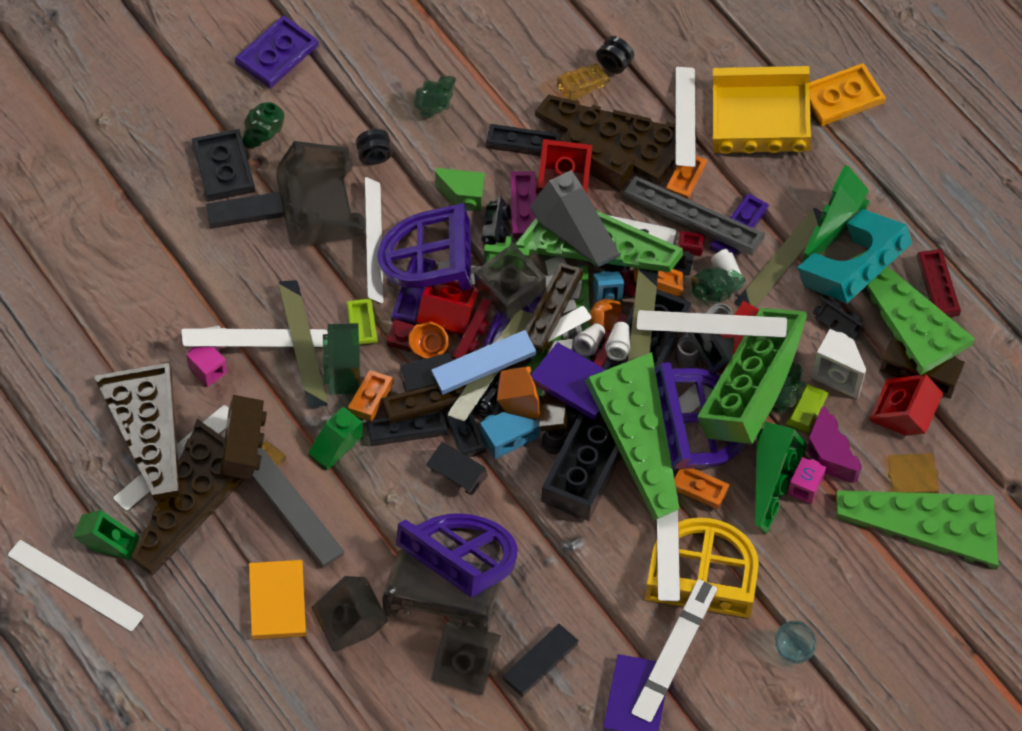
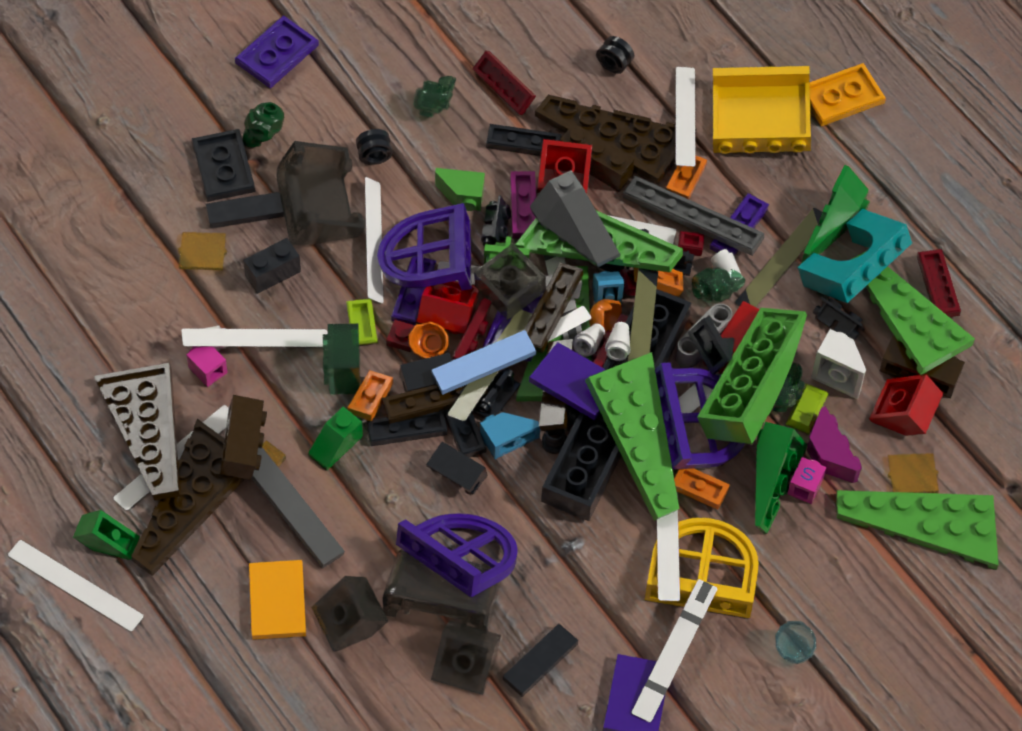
olive sticker [279,280,328,408] -> none
orange slope [497,366,540,419] -> none
clear yellow slope [557,63,610,100] -> none
white sticker [637,310,787,337] -> none
none -> clear yellow piece [178,232,227,271]
none -> black brick [243,238,301,294]
none -> dark red plate [472,50,536,115]

